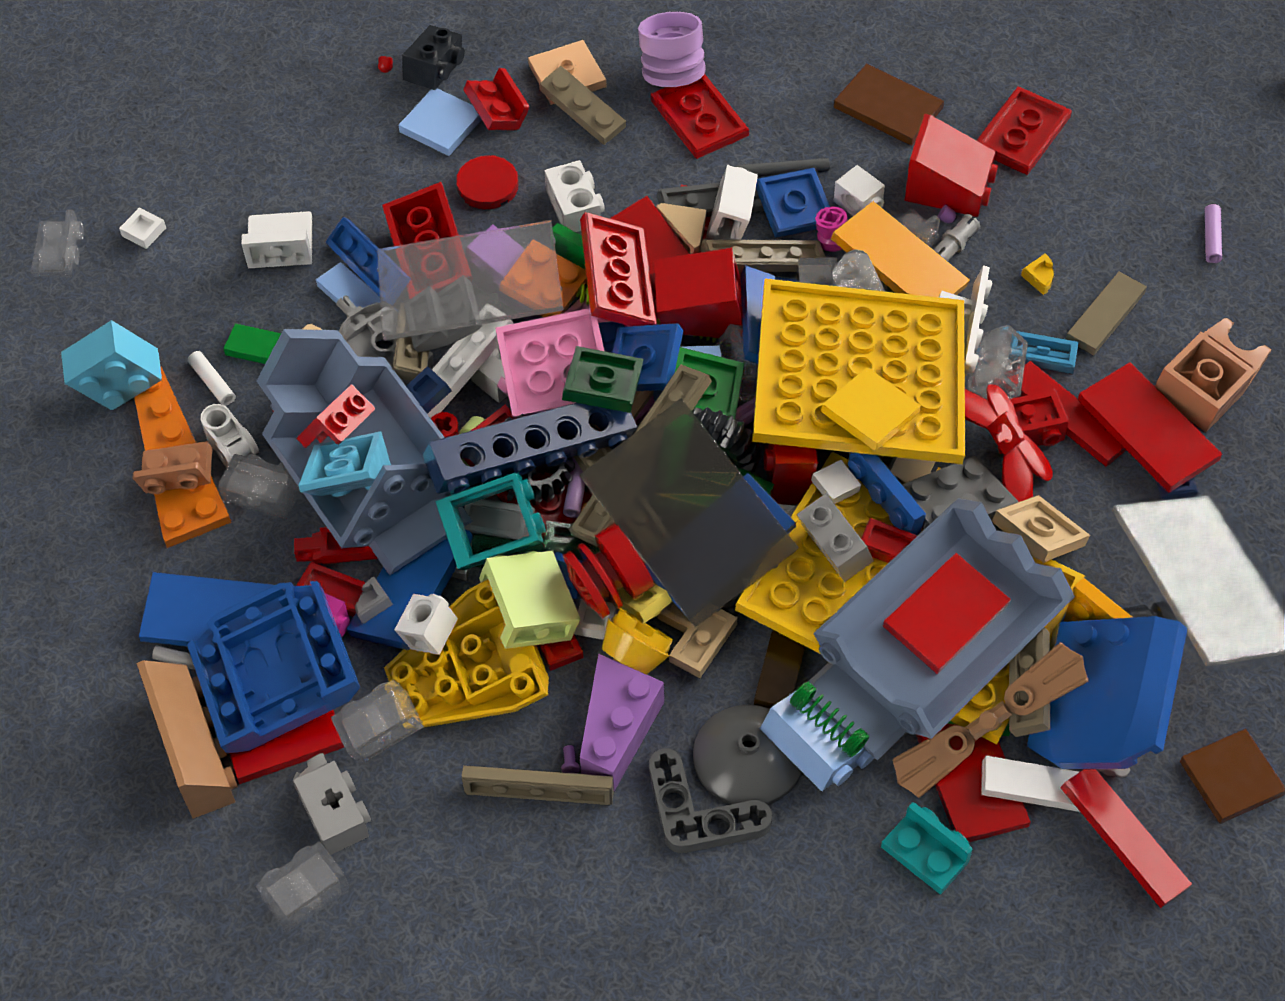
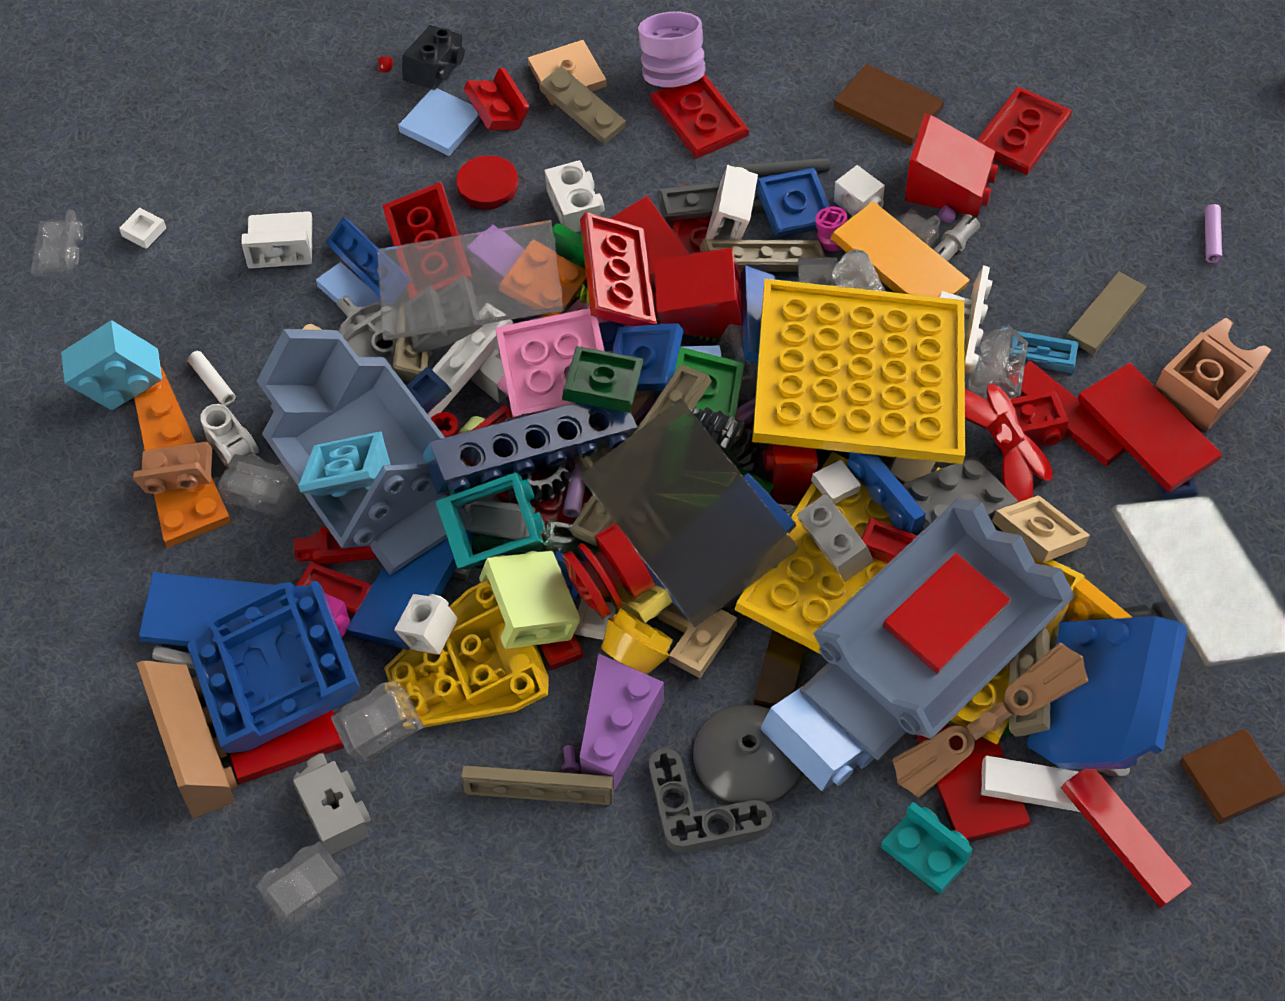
green tile [223,323,281,364] -> none
red bracket [296,384,375,448] -> none
light grey tile [355,576,393,624] -> none
tan slope [656,203,706,254] -> none
green piece [790,681,869,757] -> none
yellow tile [821,367,921,451] -> none
yellow tile [1021,253,1054,295] -> none

